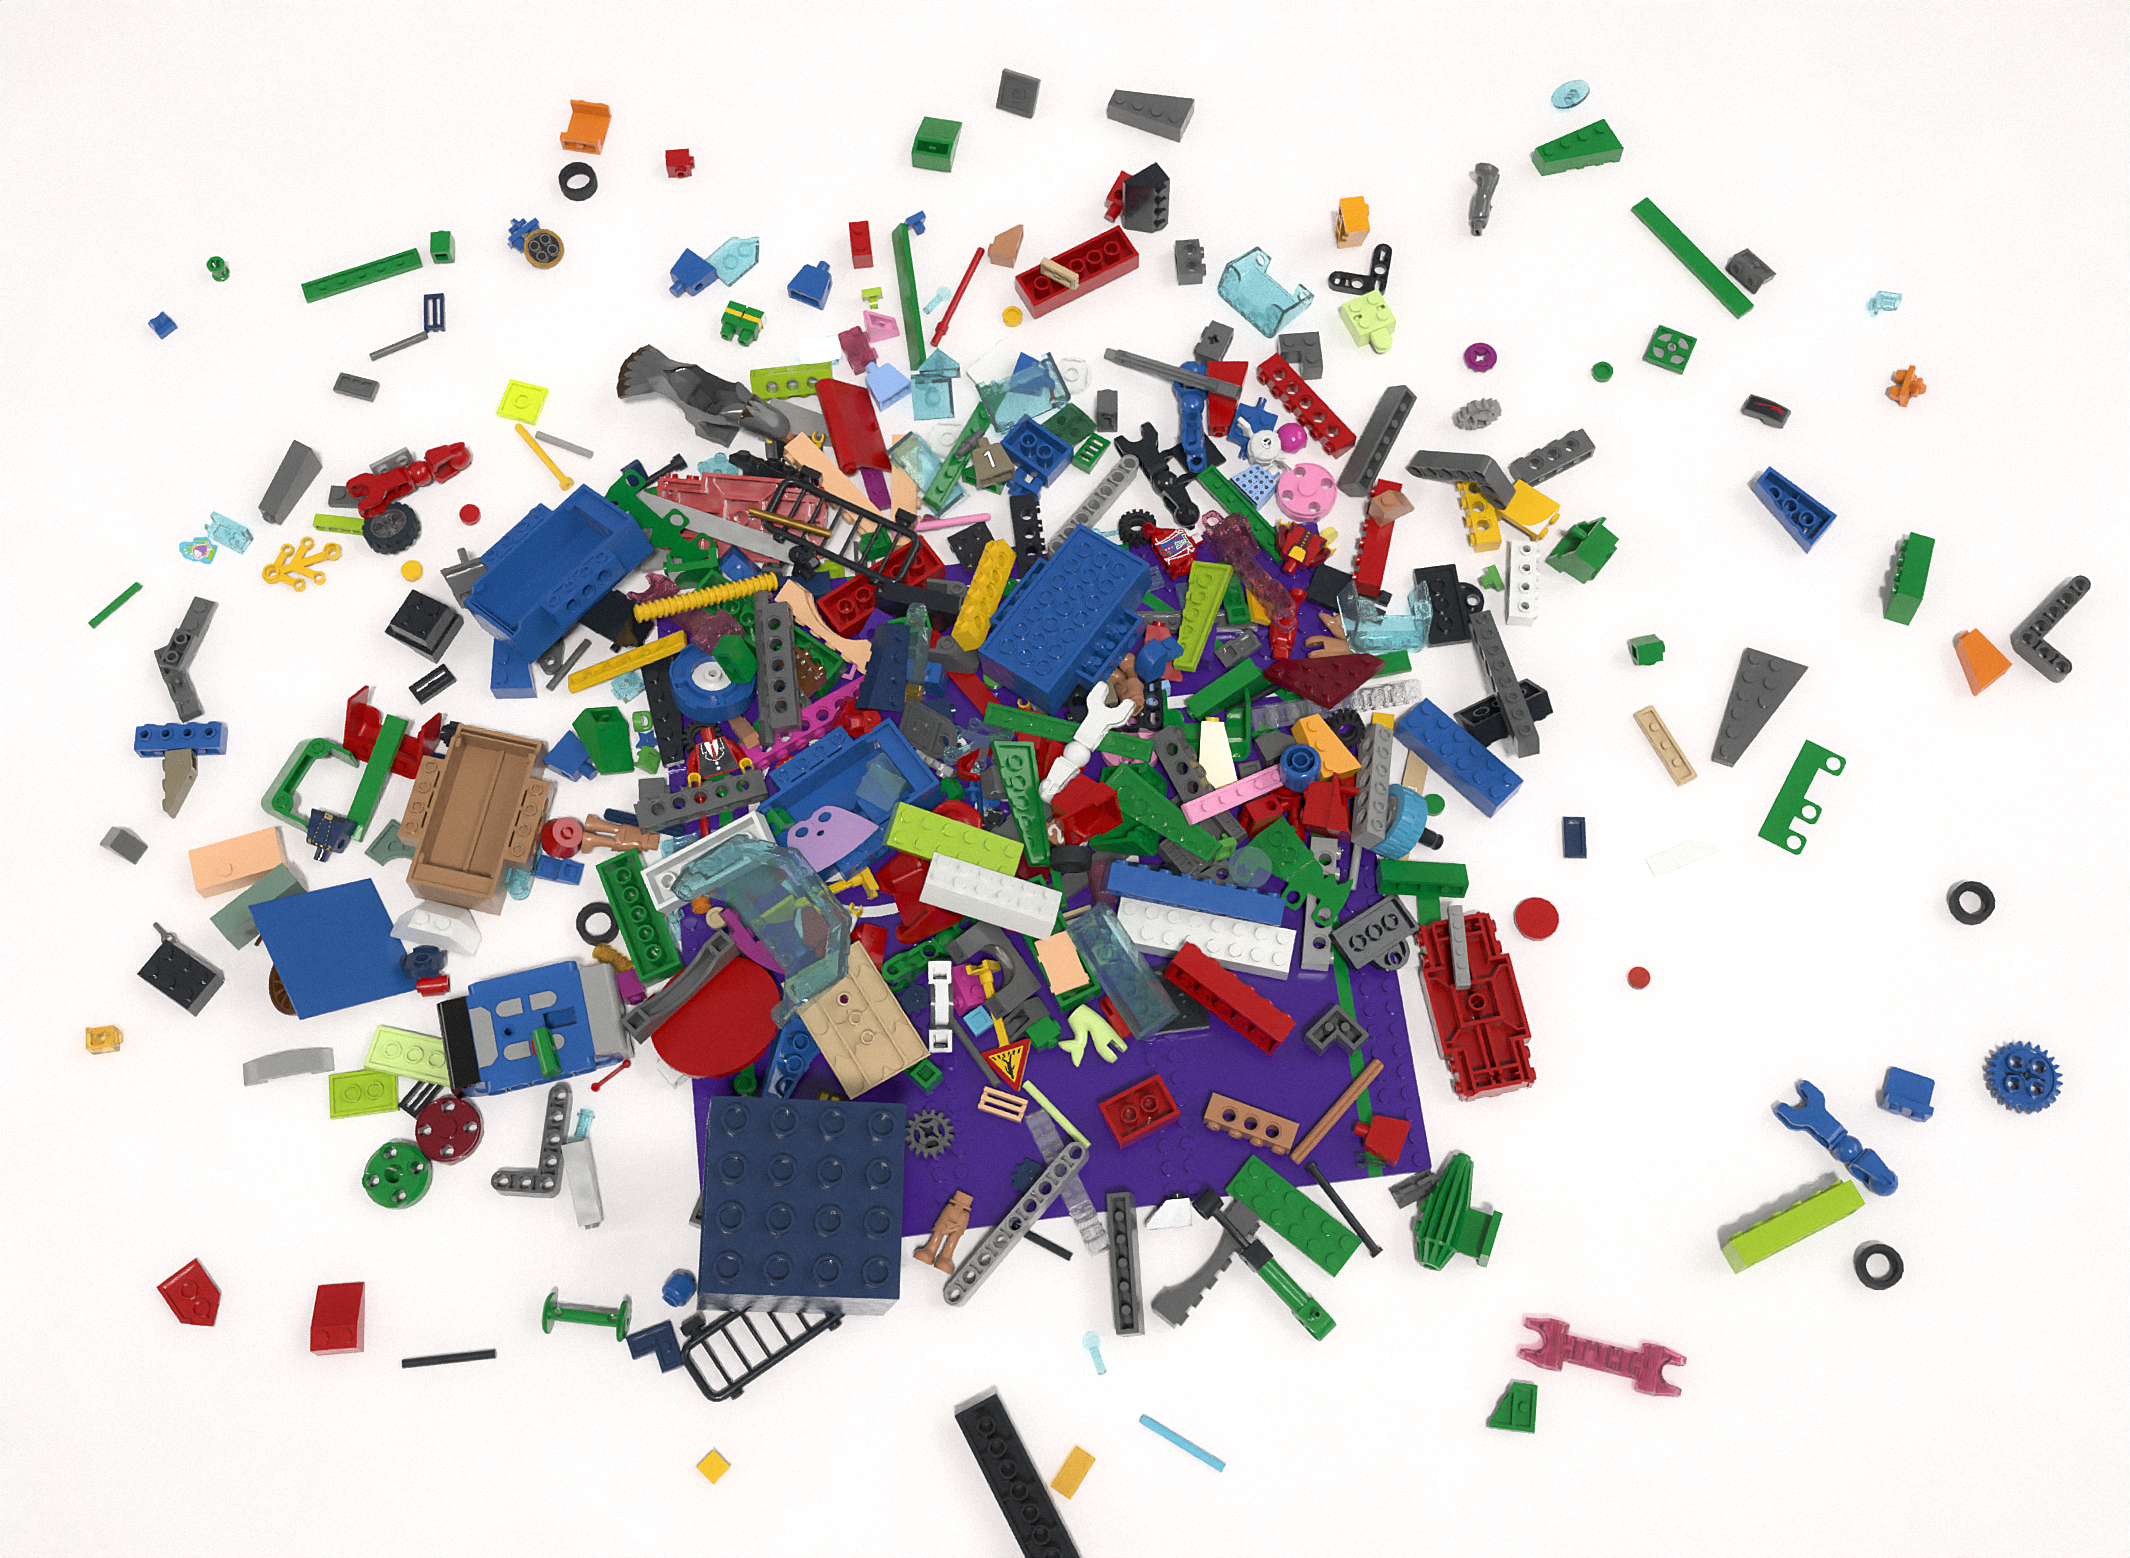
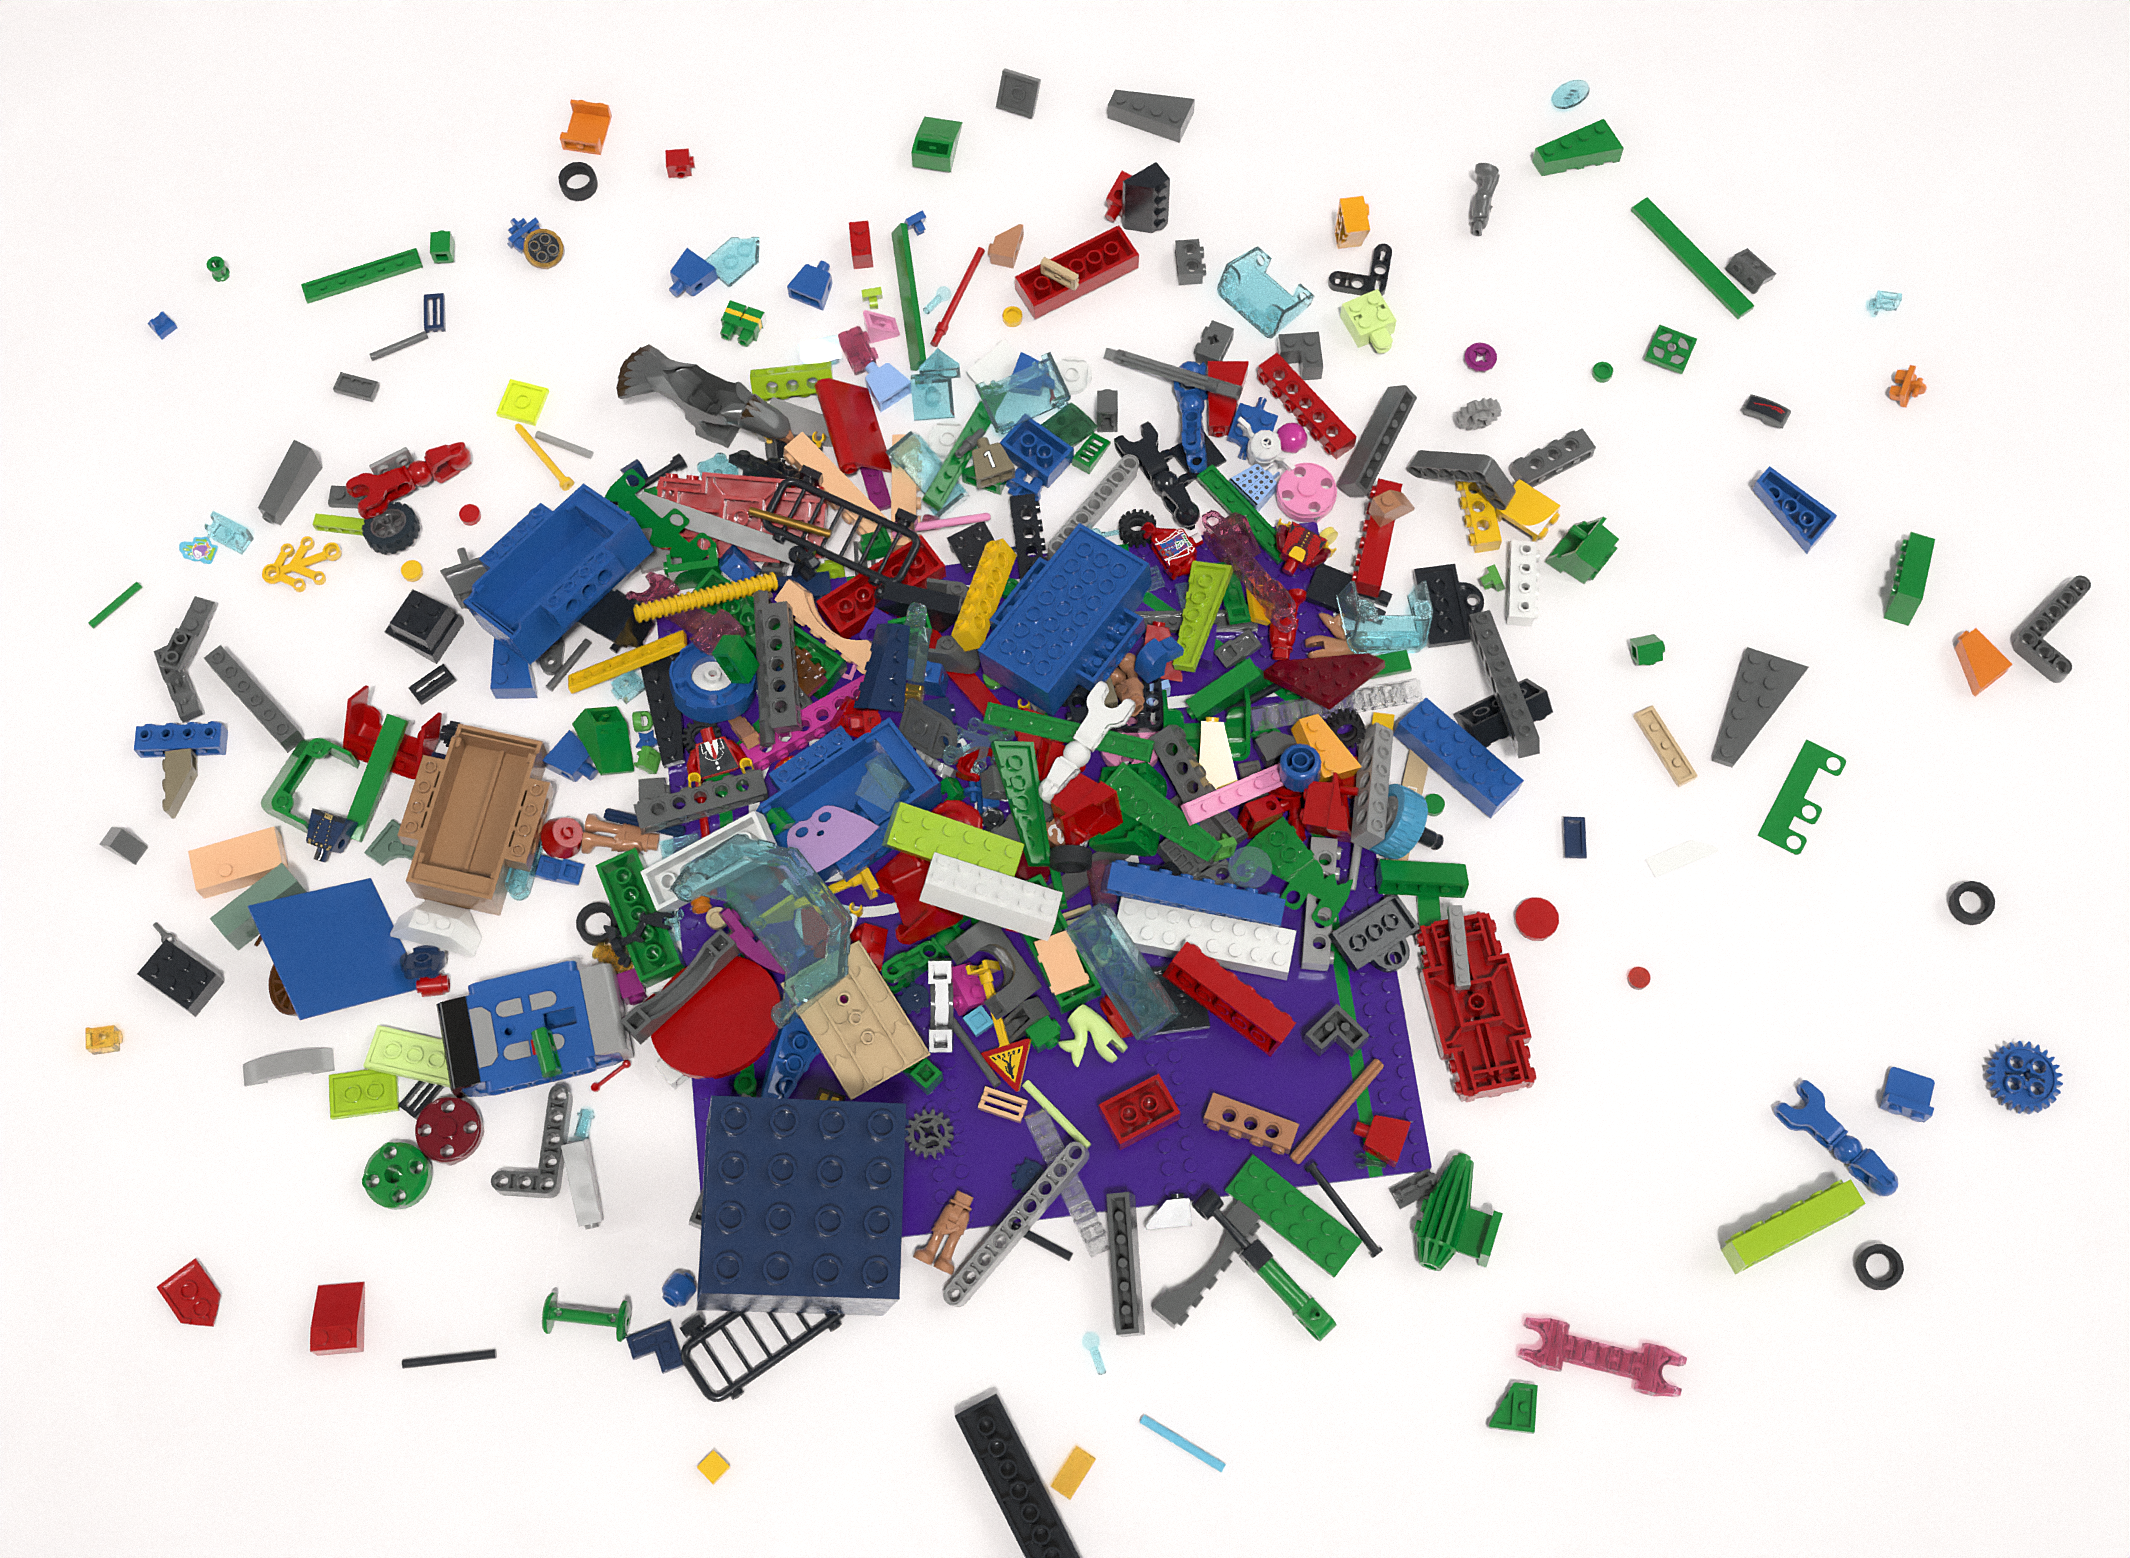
none -> dark grey brick [204,645,304,753]
none -> black piece [603,911,674,968]

